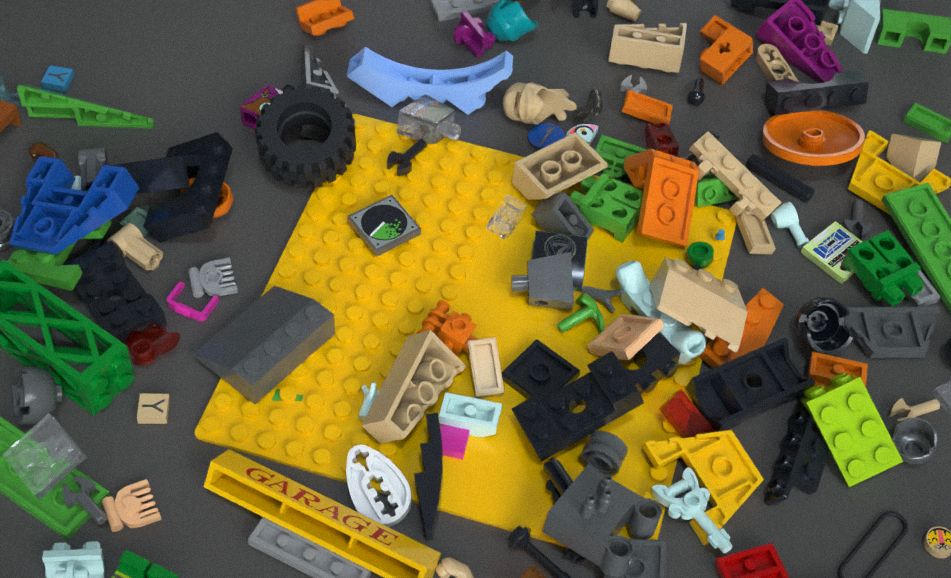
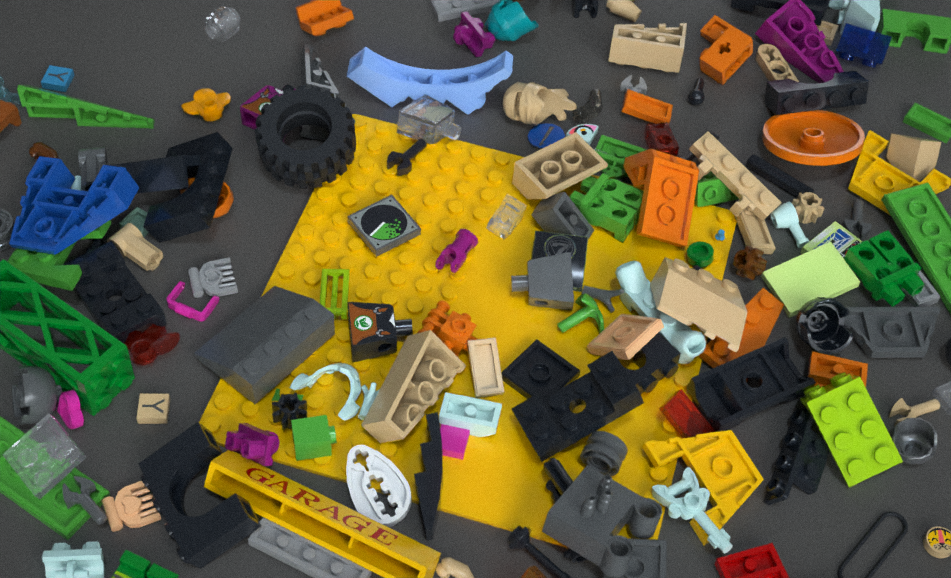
none -> dark pink tile [57,390,84,430]
none -> black arch [138,422,262,569]
none -> light orange plate [181,88,231,121]
none -> clear head [205,6,241,42]
none -> magenta hips [225,423,279,466]
none -> black gear [272,393,308,430]
none -> light aqua helmet [289,363,362,420]
none -> bright green brick [291,415,337,461]
none -> lime tile [320,269,350,319]
none -> torso [347,302,413,362]
none -> magenta piece [435,229,478,273]
none -> reddish brown gear [733,245,767,280]
none -> yellowish green tile [761,242,860,318]
none -> tan gear [792,192,824,224]
none -> clear blue bracket [836,23,892,68]

